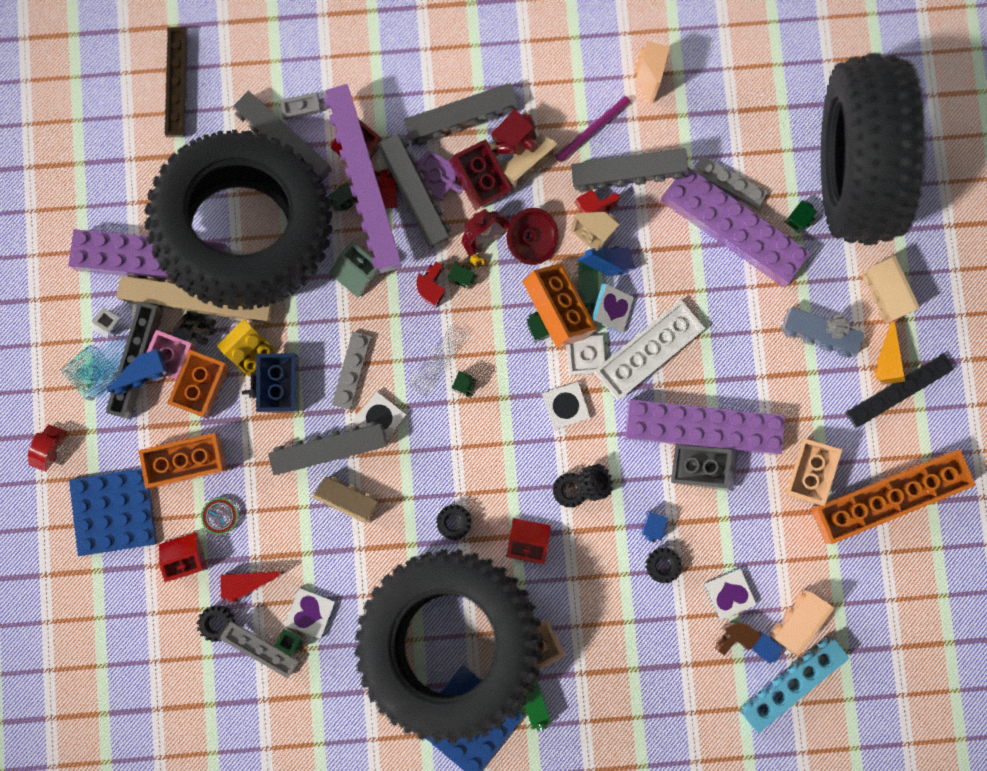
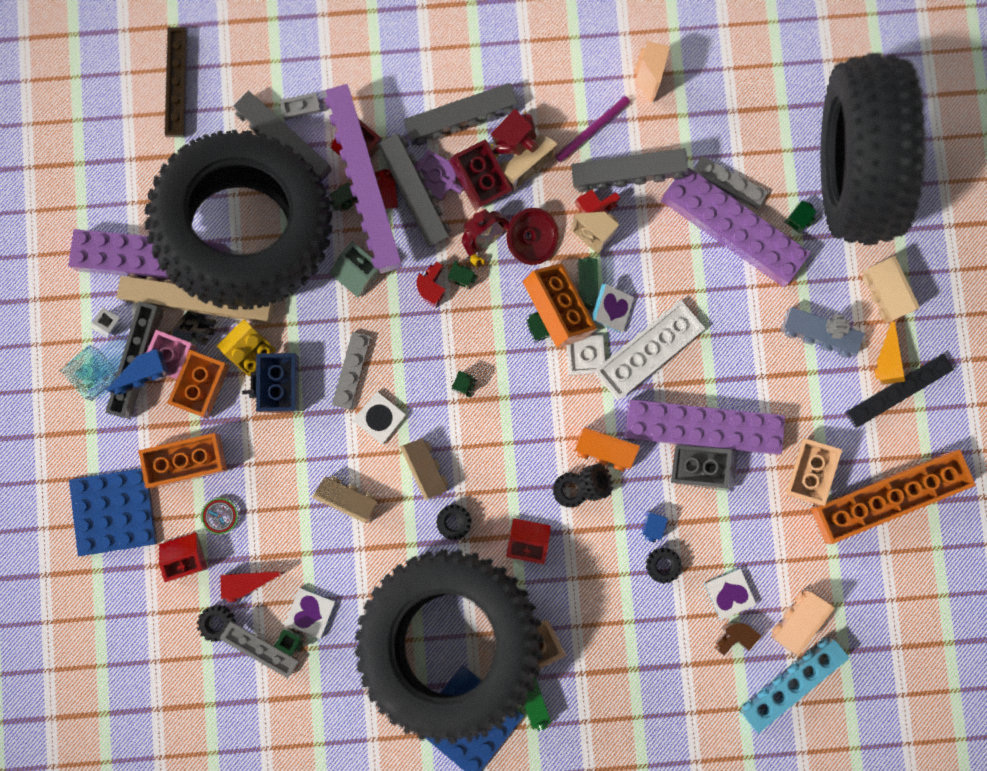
red brick [28,424,67,472] -> none
dark grey brick [268,421,389,476] -> none
clear plate [409,324,469,397] -> none
white tile [542,382,590,430] -> none
blue slope [578,246,636,277] -> none
blue brick [751,632,782,664] -> none
none -> tan slope [400,438,449,501]
none -> orange slope [574,427,640,472]

